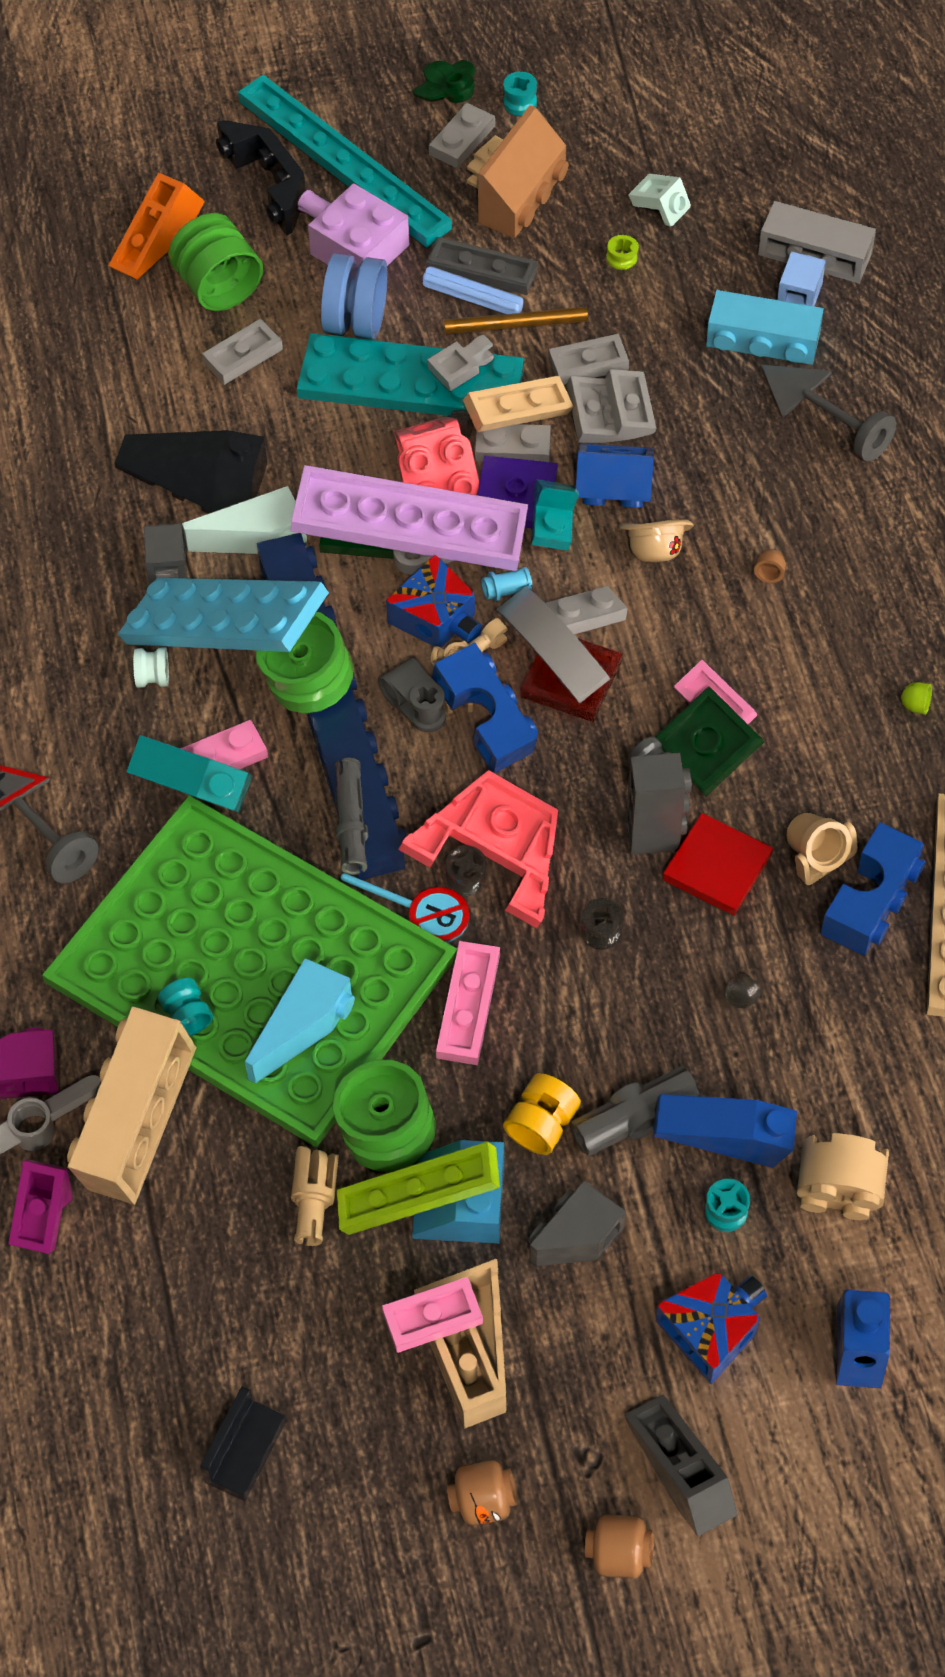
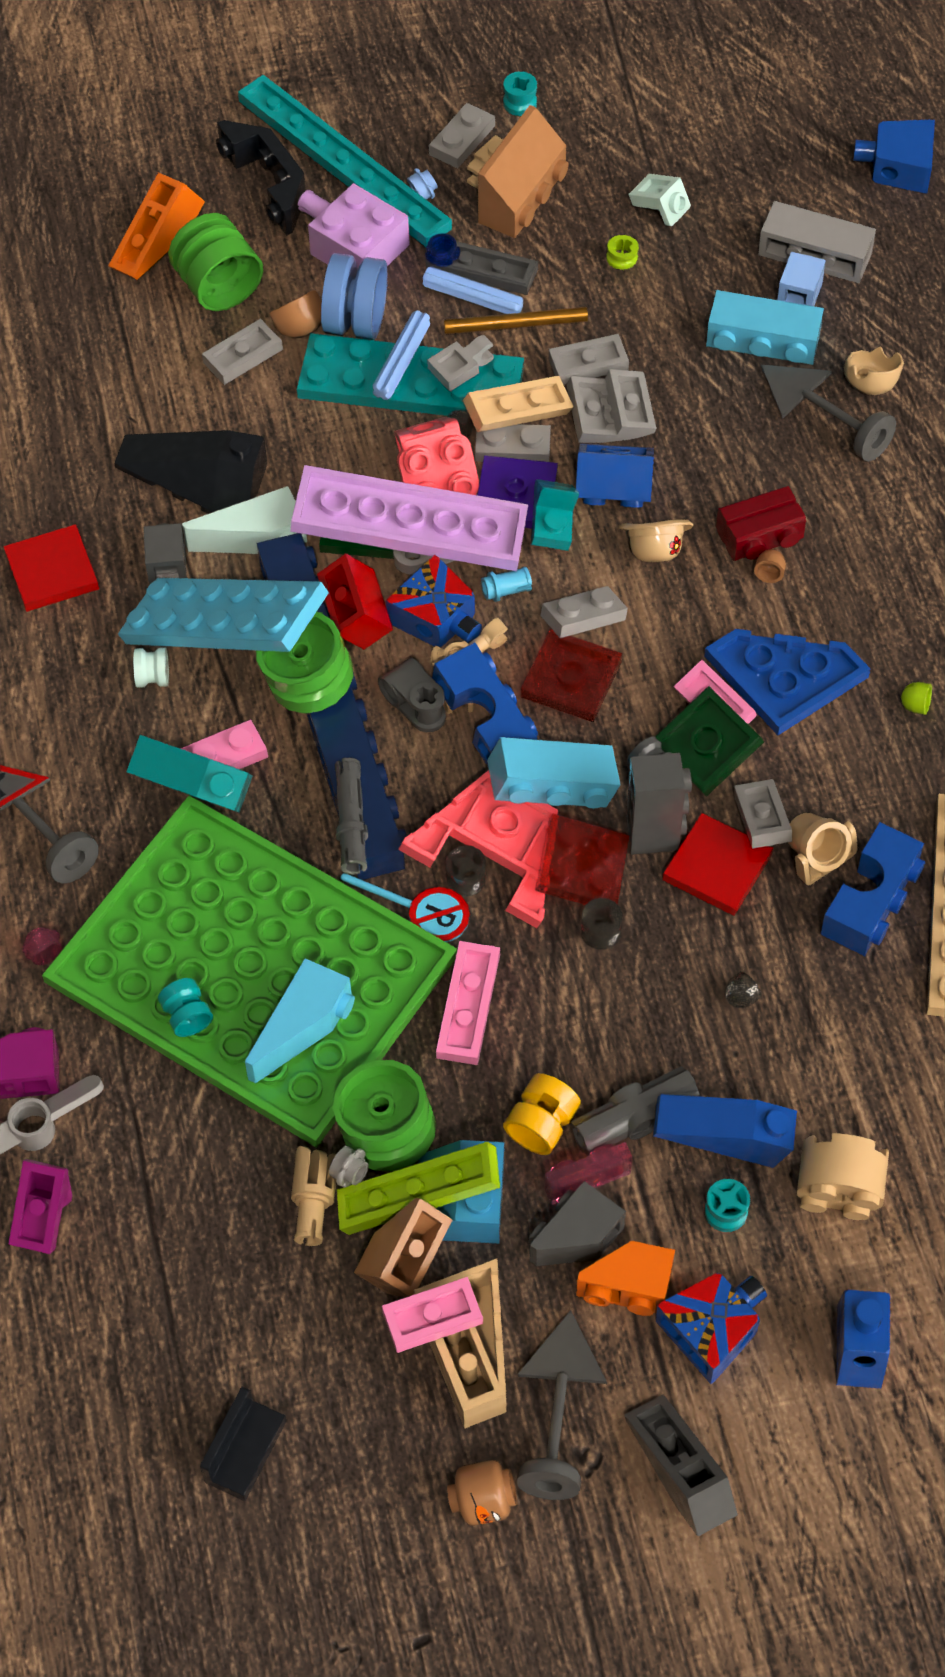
tan brick [67,1006,197,1205] -> none
dark green plate [412,60,475,103] -> none
light grey slope [496,586,610,704] -> none
medium nougat head [585,1514,654,1579] -> none
none -> red tile [3,524,99,612]
none -> clear pink plate [22,927,62,965]
none -> medium nougat hair [270,290,322,338]
none -> red brick [317,553,393,650]
none -> light grey plate [329,1146,369,1188]
none -> medium nougat slope [354,1198,452,1297]
none -> light blue axle [373,310,430,400]
none -> light blue plate [407,168,438,200]
none -> clear blue plate [425,233,460,267]
none -> medium azure brick [487,737,621,809]
none -> dark grey piece [516,1310,607,1500]
none -> clear red plate [535,814,630,913]
none -> clear pink plate [545,1142,632,1205]
none -> orange slope [576,1241,675,1316]
none -> blue plate [704,629,870,736]
none -> dark red brick [716,486,806,561]
none -> light grey plate [734,779,792,849]
none -> tan hair [844,347,904,395]
none -> blue torso [853,119,935,193]

